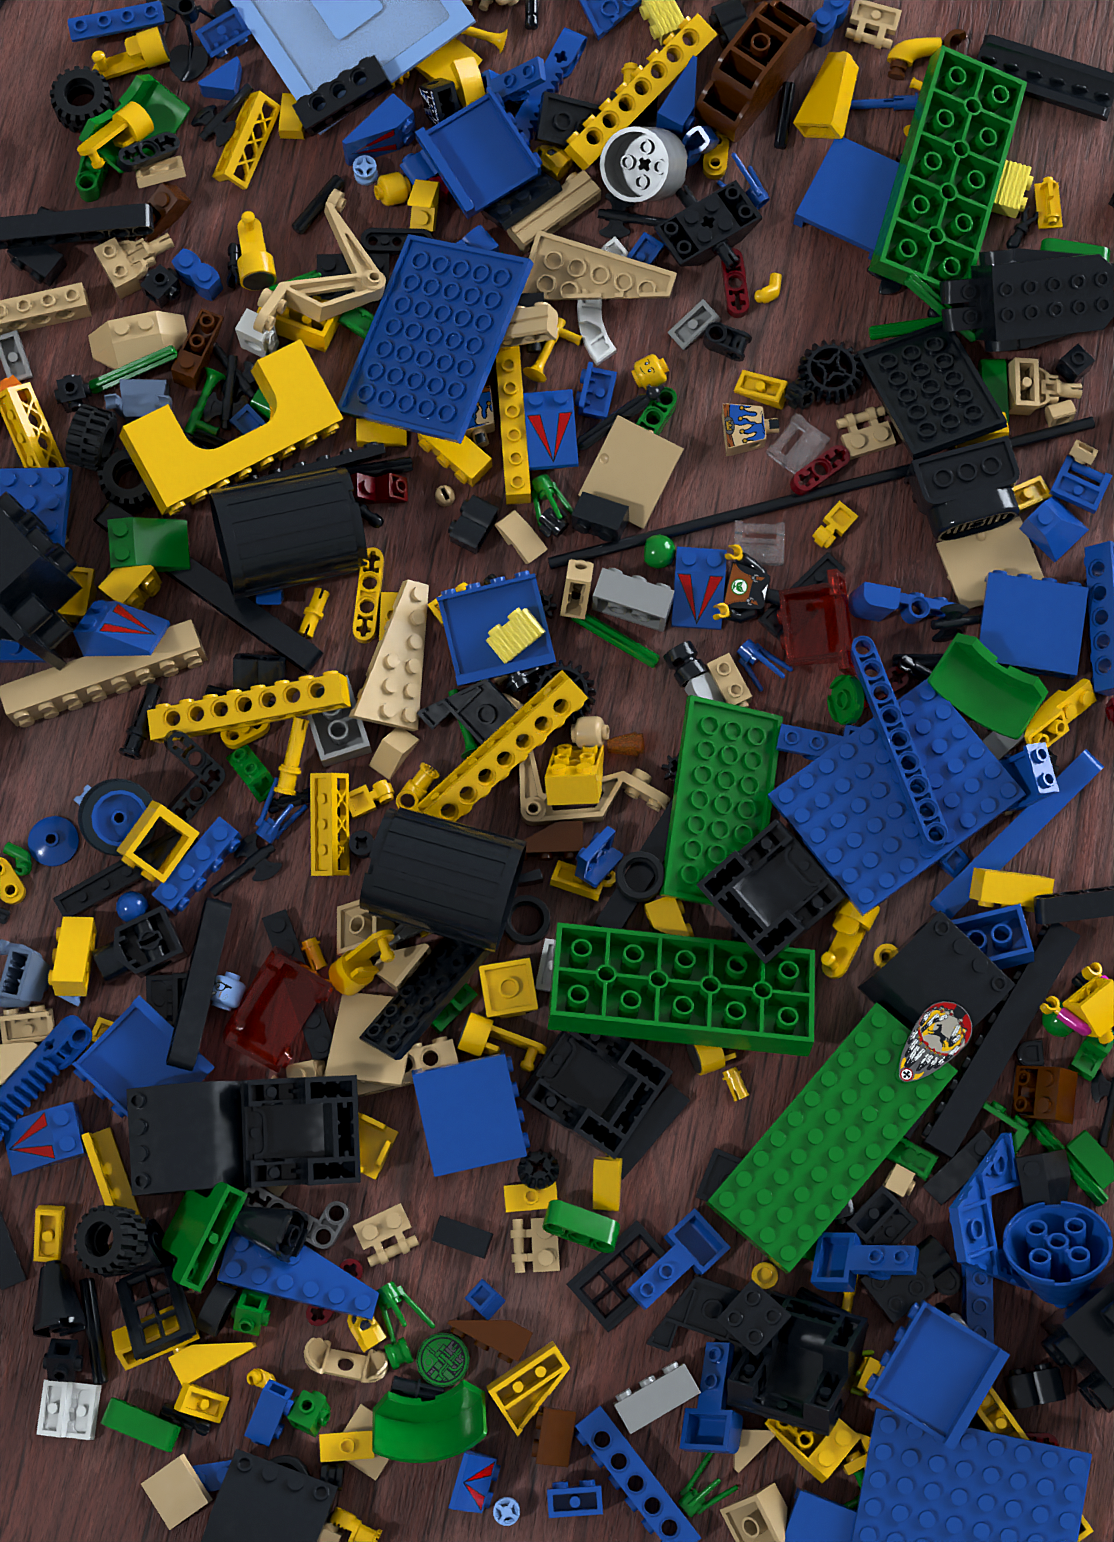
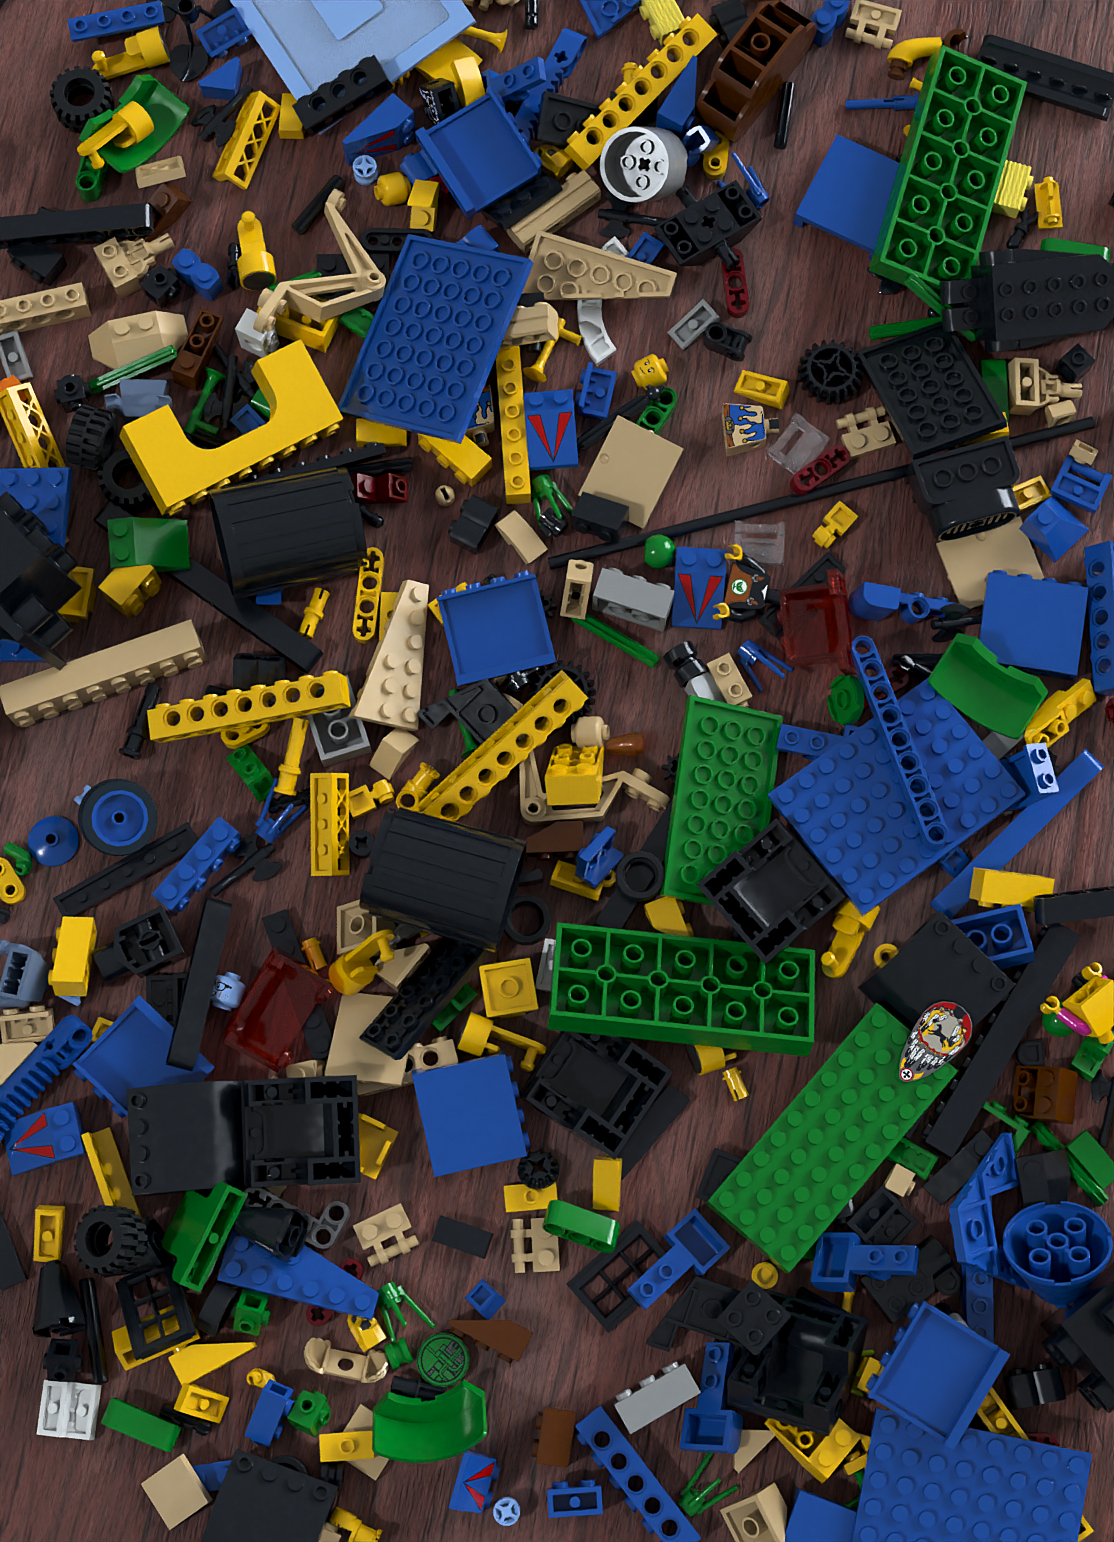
blue slope [73,600,170,656] -> none
black beam [116,132,180,172] -> none
yellow window [116,800,200,883] -> none
blue piece [116,891,148,922] -> none
black beam [164,730,225,823] -> none
light yellow brick [486,608,546,664] -> none
yellow wedge [486,1341,570,1437] -> none
yellow arm [754,273,782,304] -> none
black gear [784,379,816,410] -> none
yellow slope [793,51,859,139] -> none

